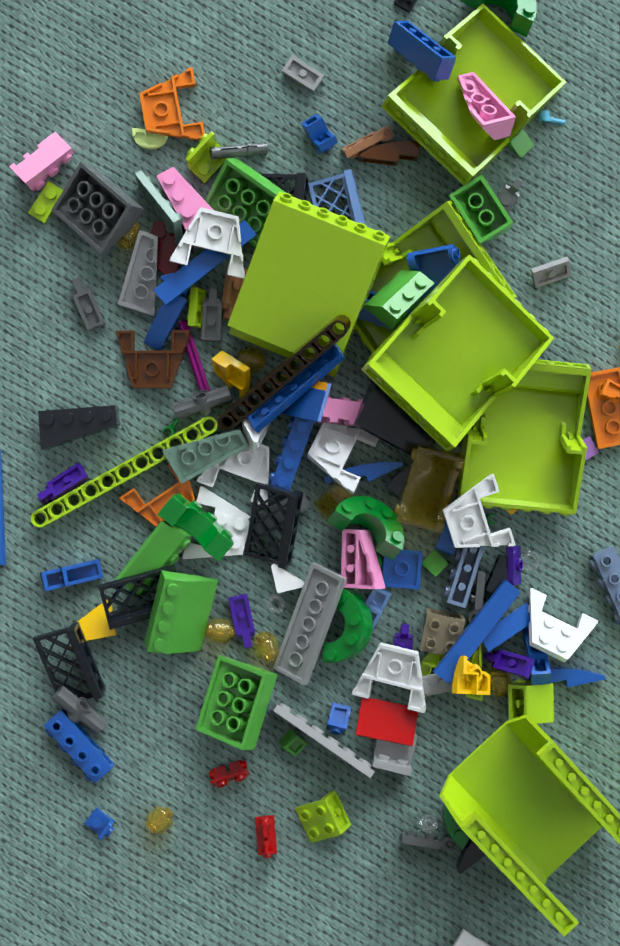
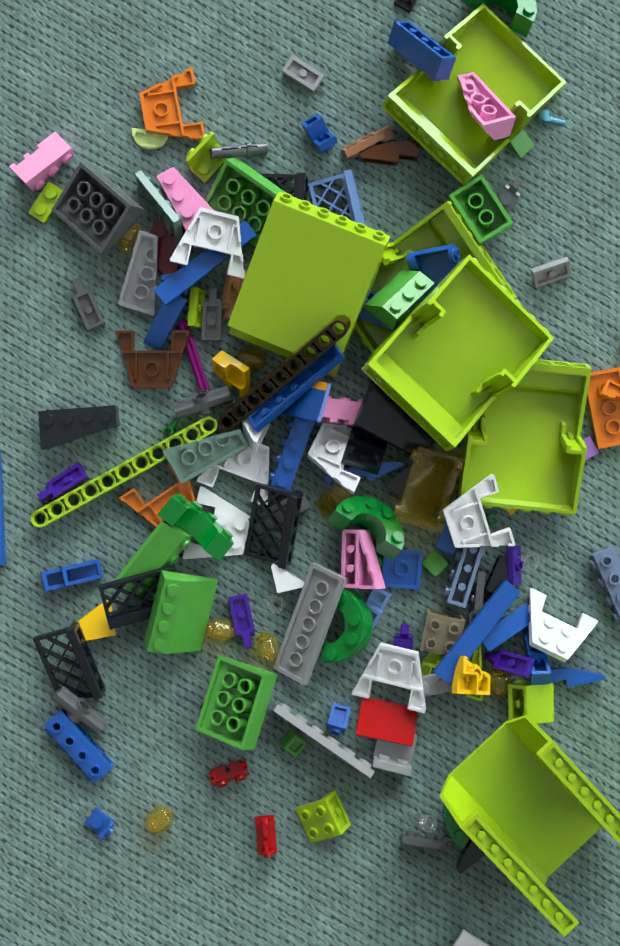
none -> black slope [341,426,388,475]

